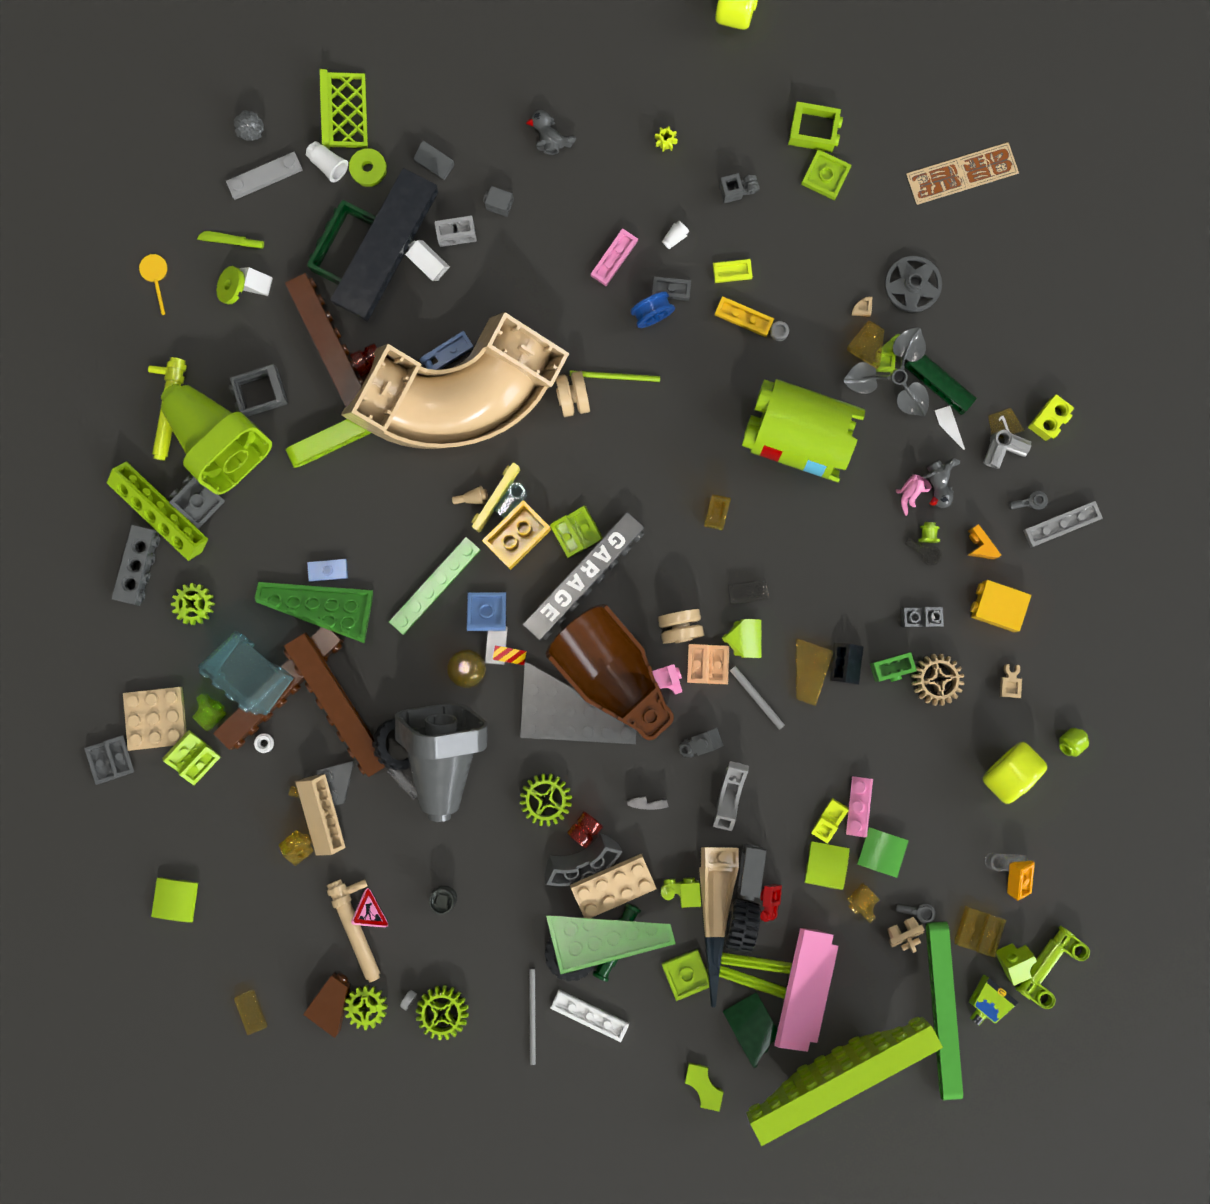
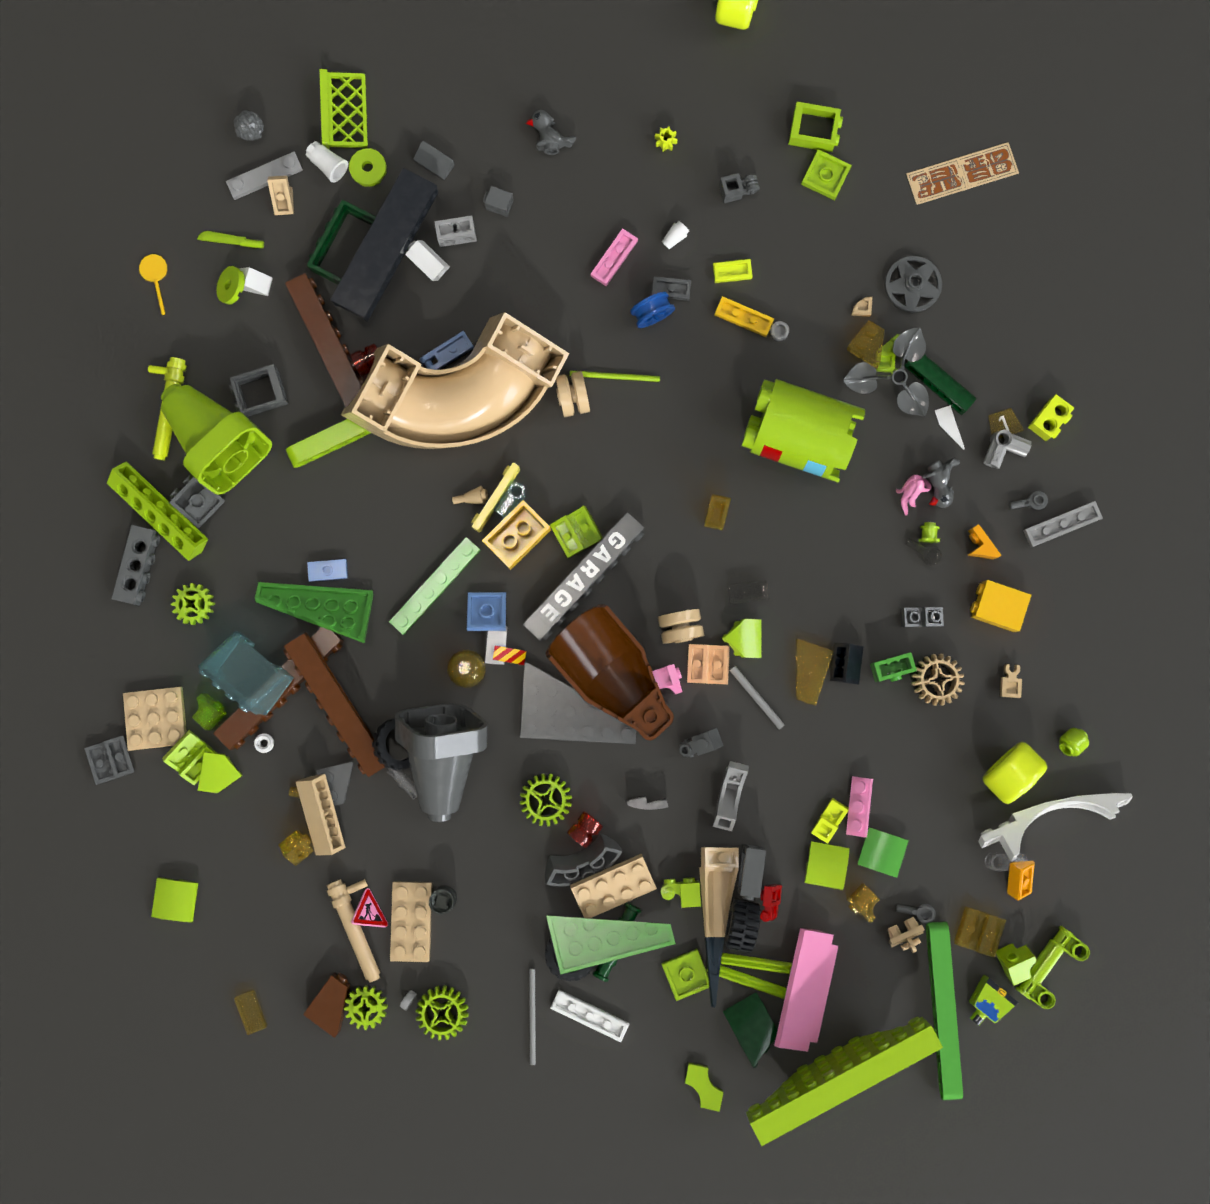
none -> lime slope [198,751,243,793]
none -> tan slope [267,176,294,215]
none -> tan plate [390,881,432,962]
none -> white slope [978,793,1133,862]

